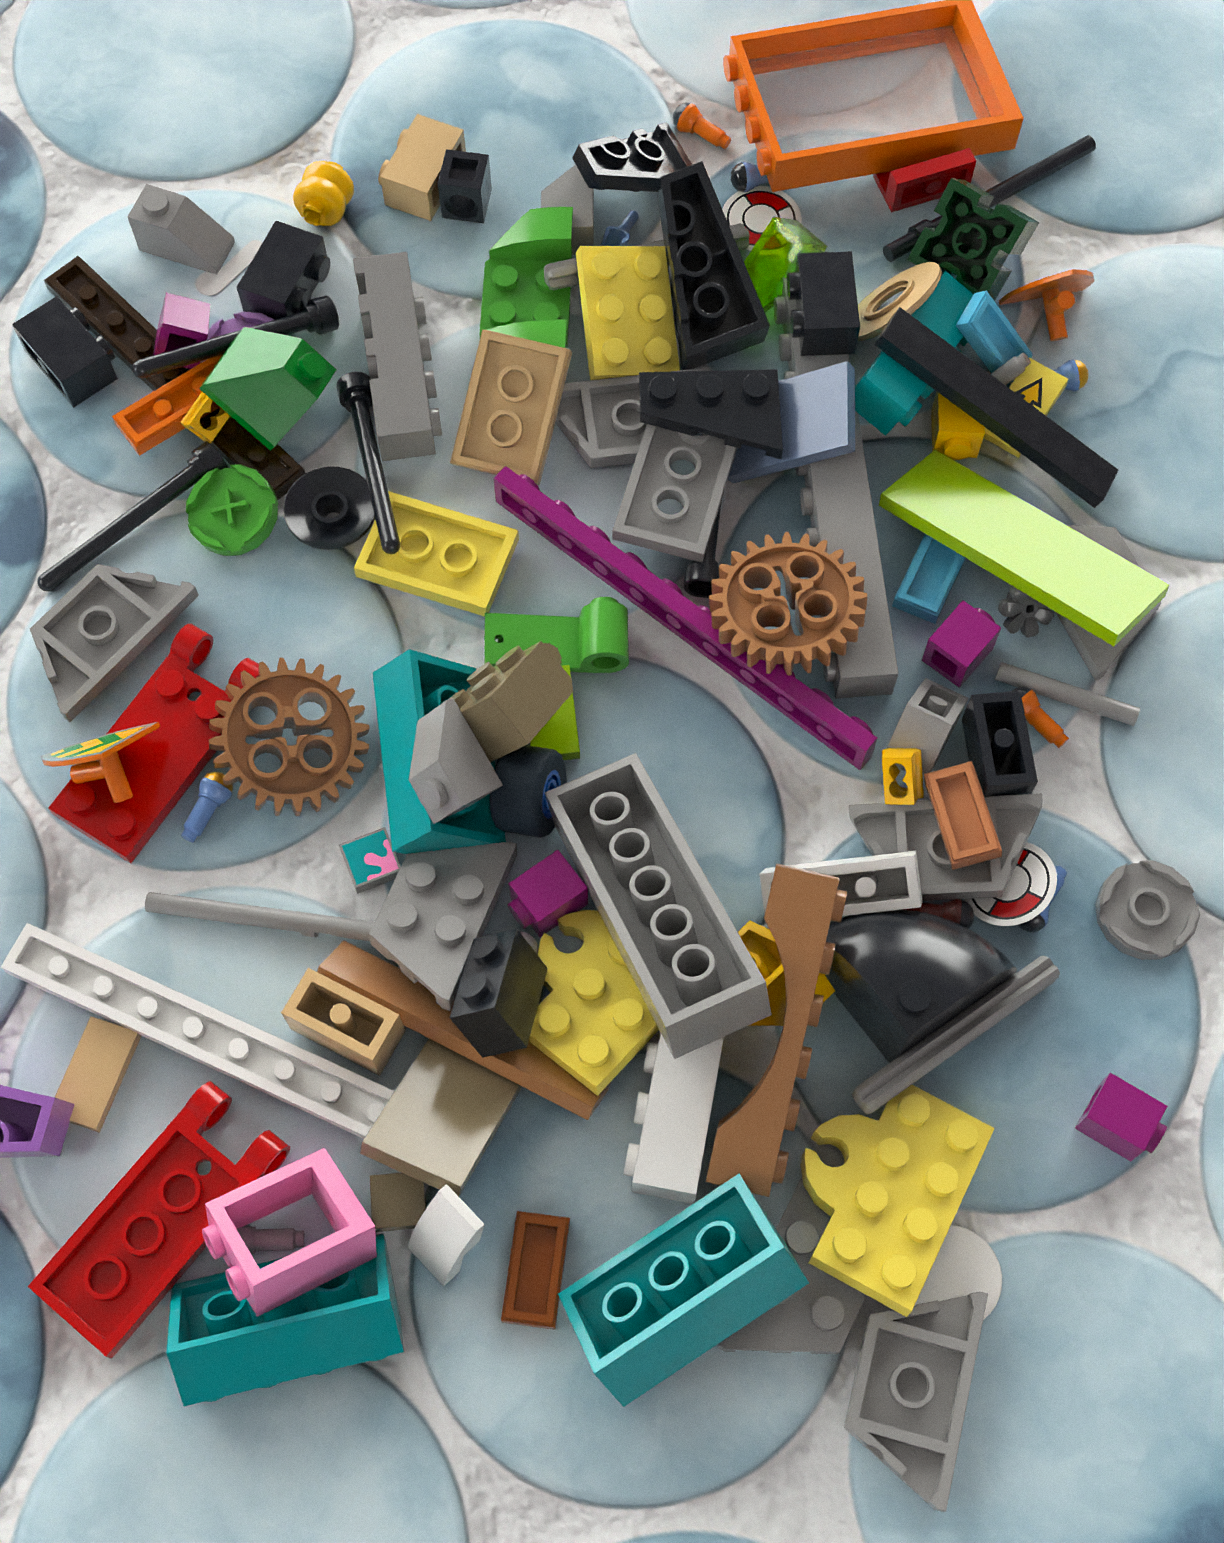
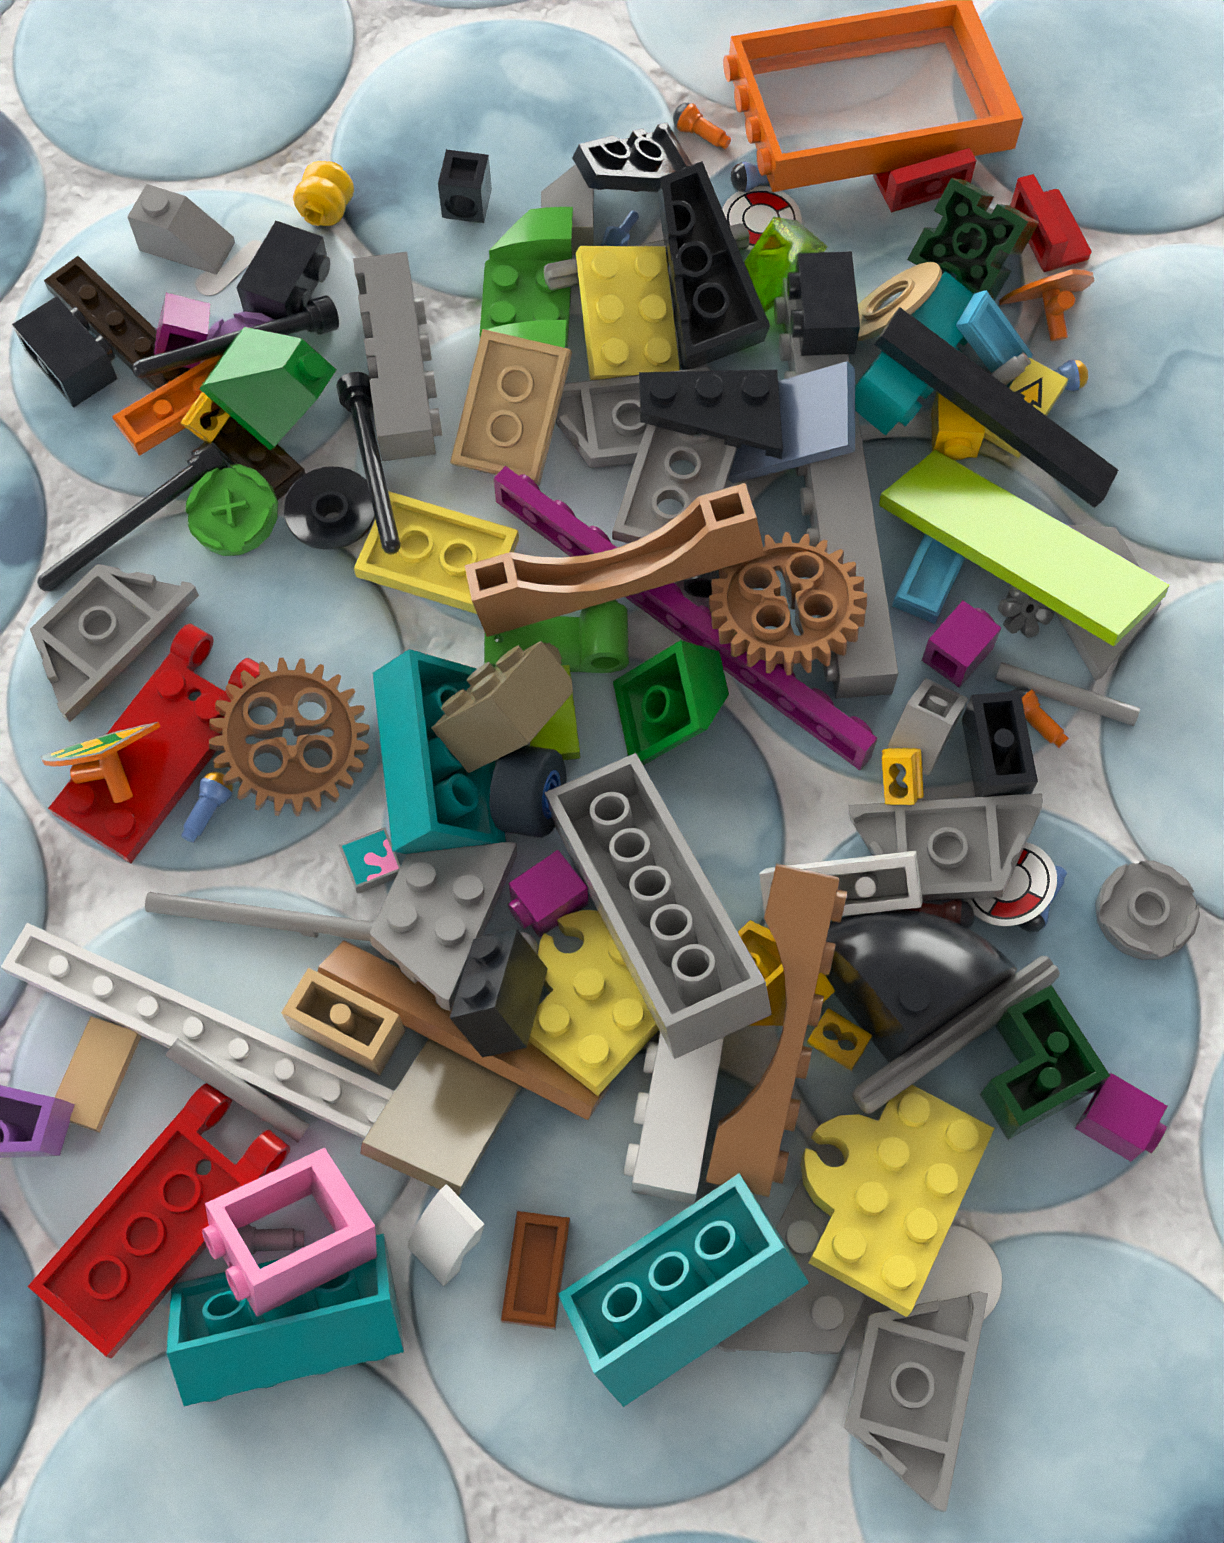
dark tan tile [370,1173,426,1232] -> none
tan brick [378,114,466,221] -> none
light grey slope [409,698,503,824] -> none
black bar [883,135,1096,262] -> none
nougat tile [924,761,1002,870] -> none
none -> light grey bar [165,1038,310,1142]
none -> medium nougat arch [464,483,765,637]
none -> green slope [613,640,729,766]
none -> yellow piece [807,1008,873,1071]
none -> dark green brick [980,985,1110,1140]
none -> red panel [1010,174,1092,272]

